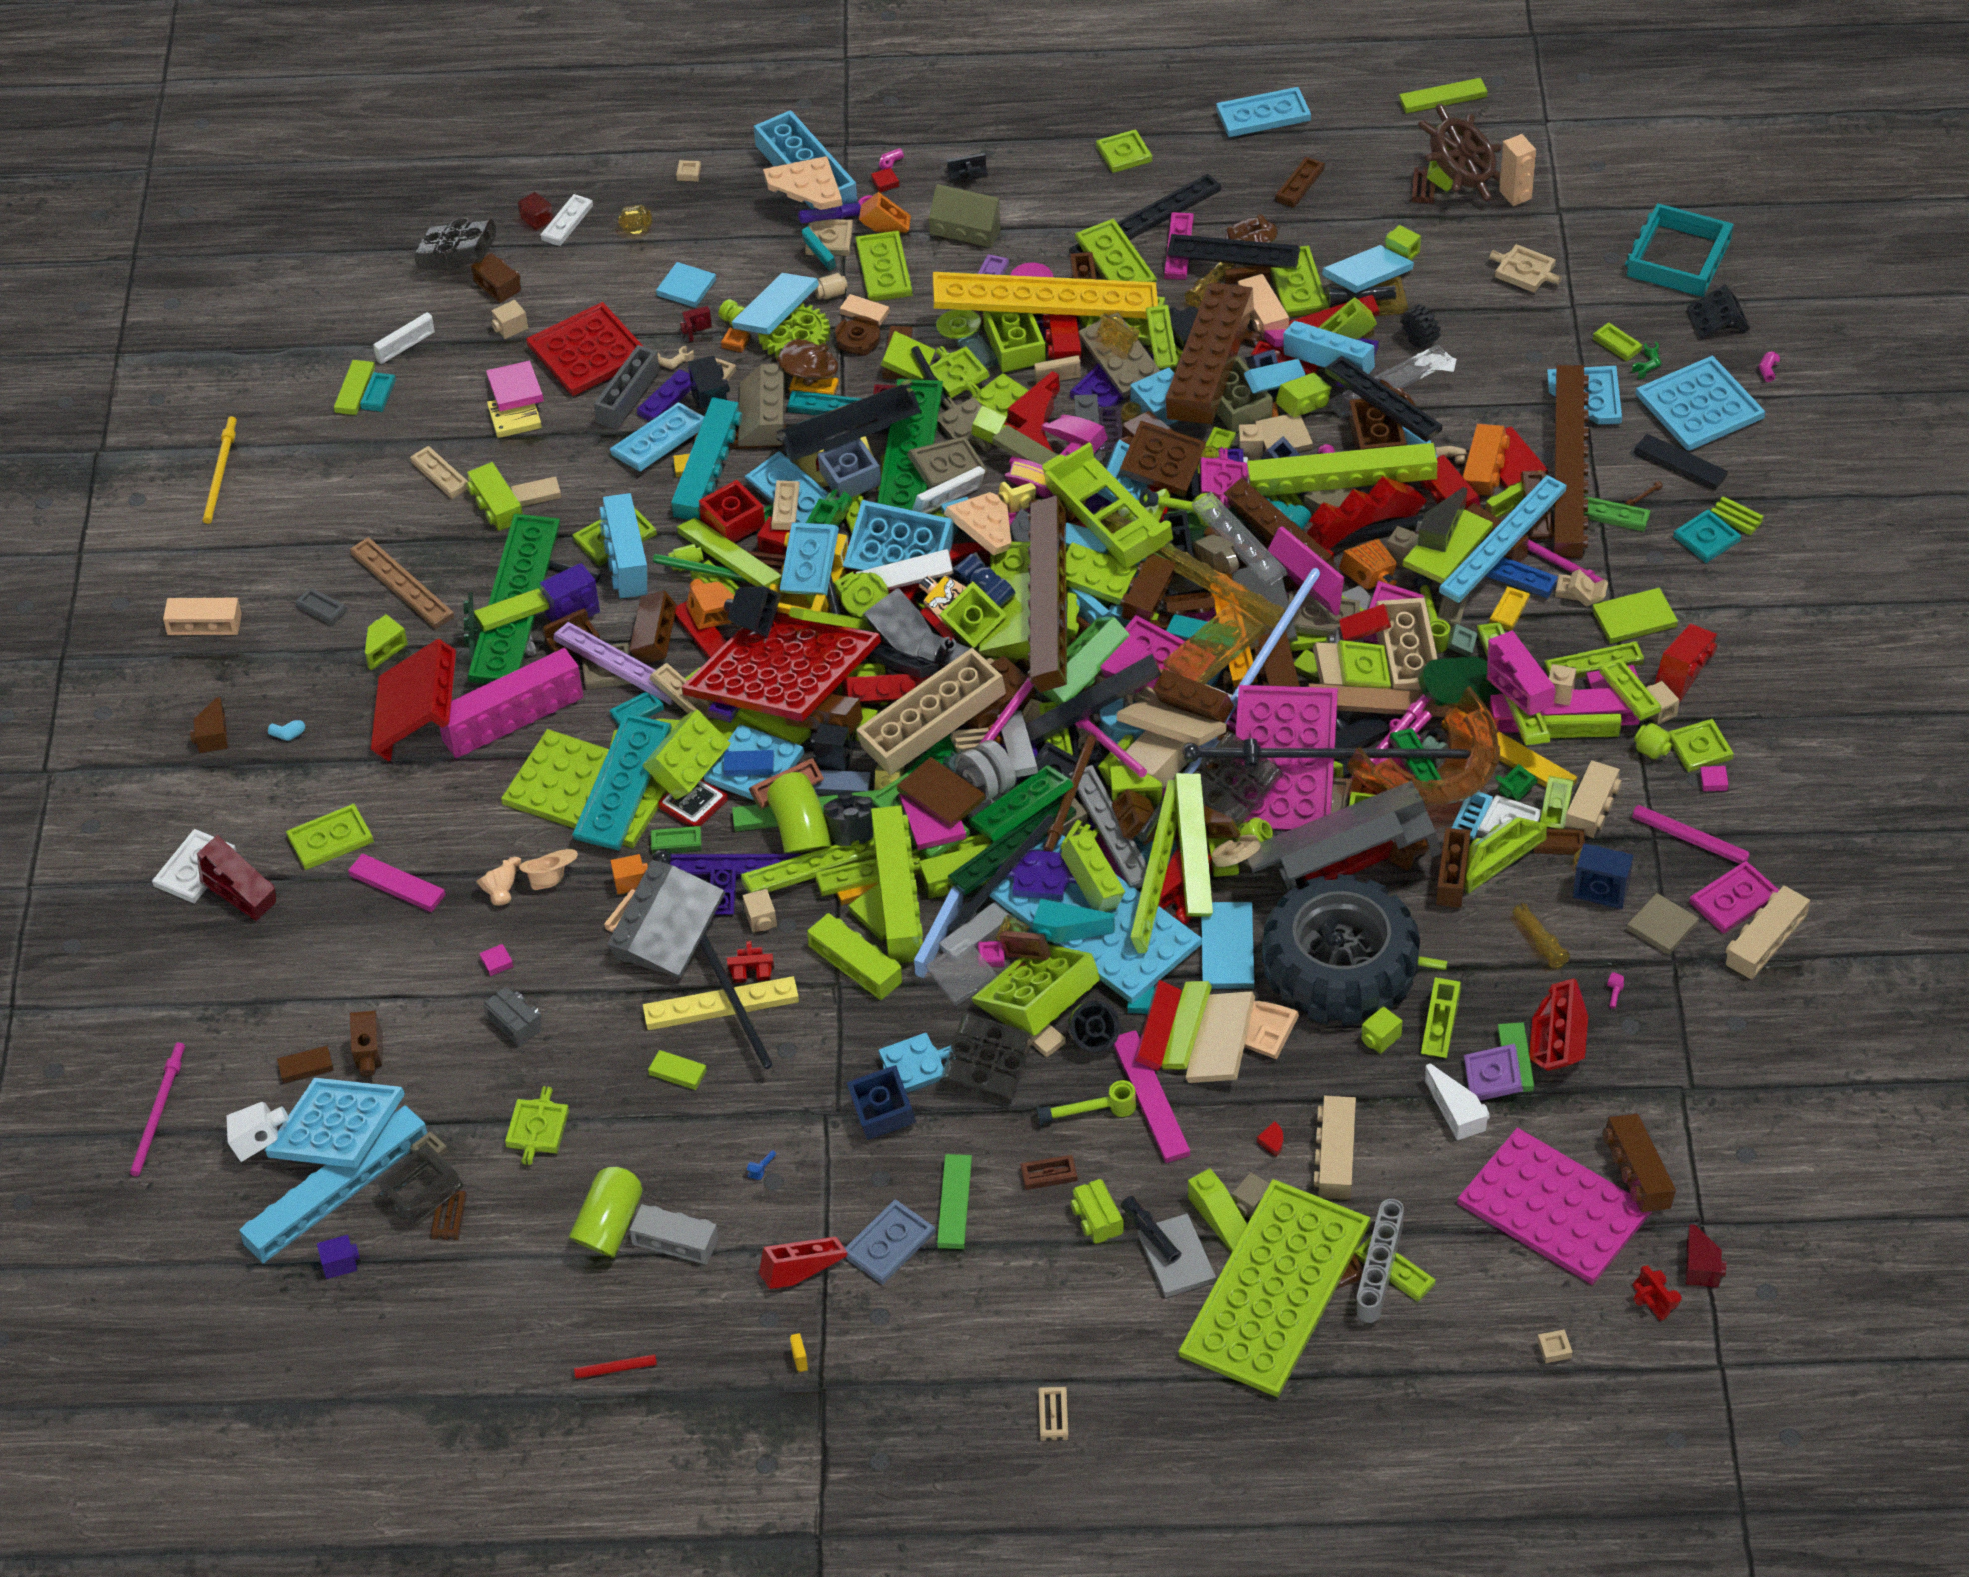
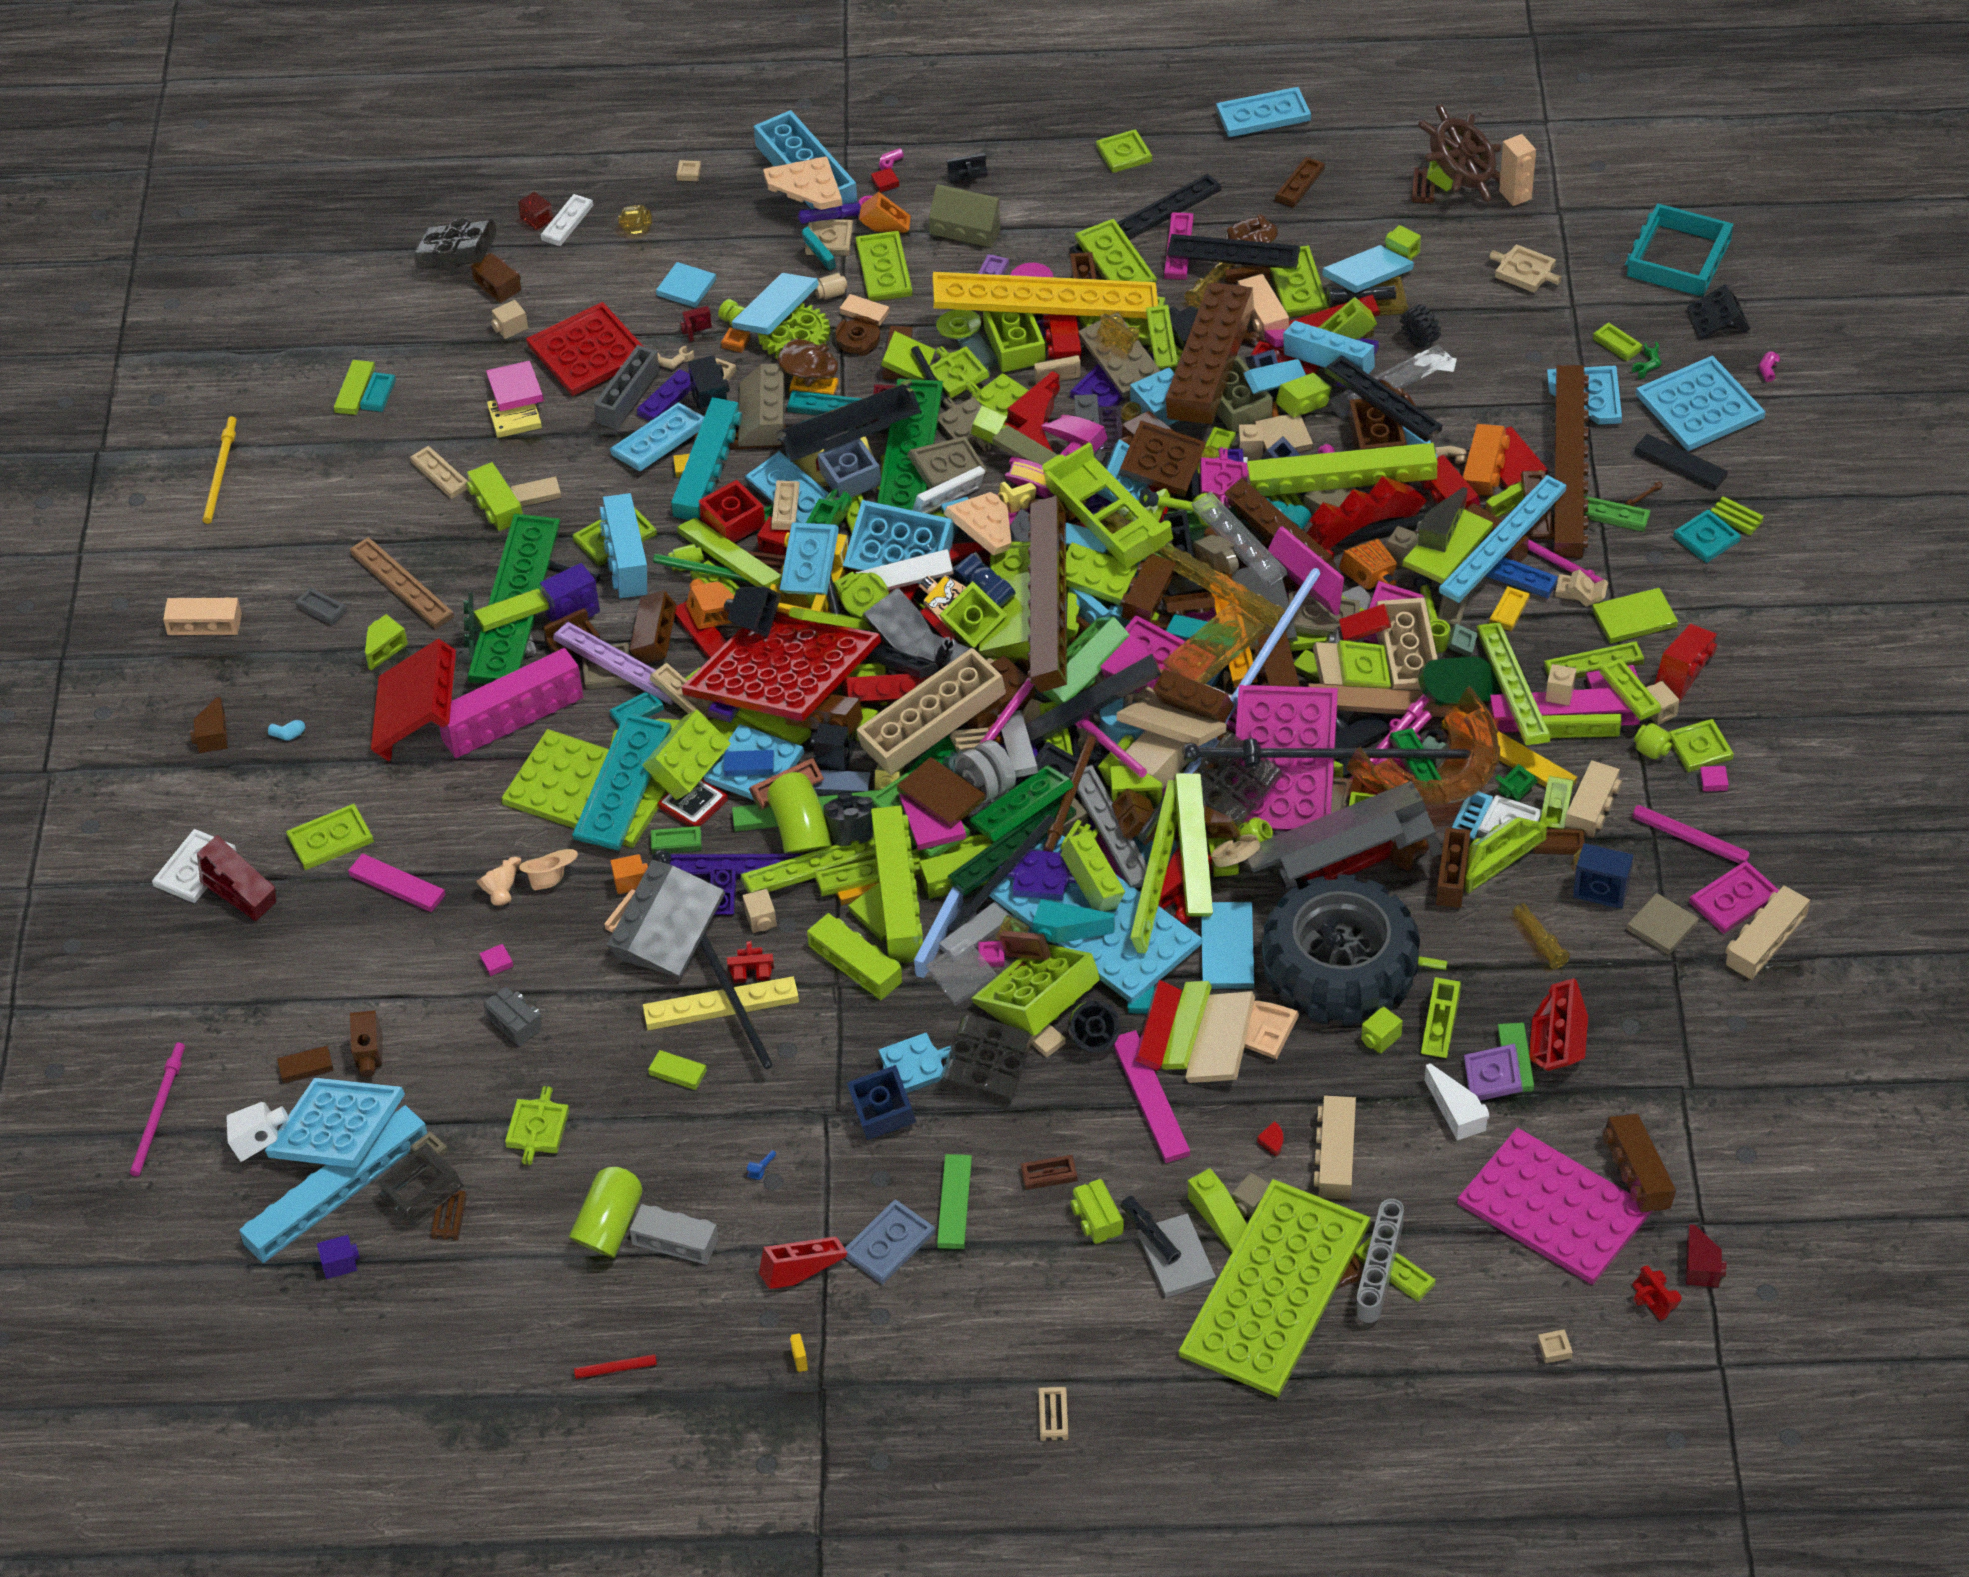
white tile [373,312,435,364] -> none
lime piece [1036,1080,1136,1126] -> none
lime tile [1399,78,1488,114] -> none
dark pink wedge [1487,630,1556,716] -> none
dark pink hand [1607,972,1624,1009] -> none

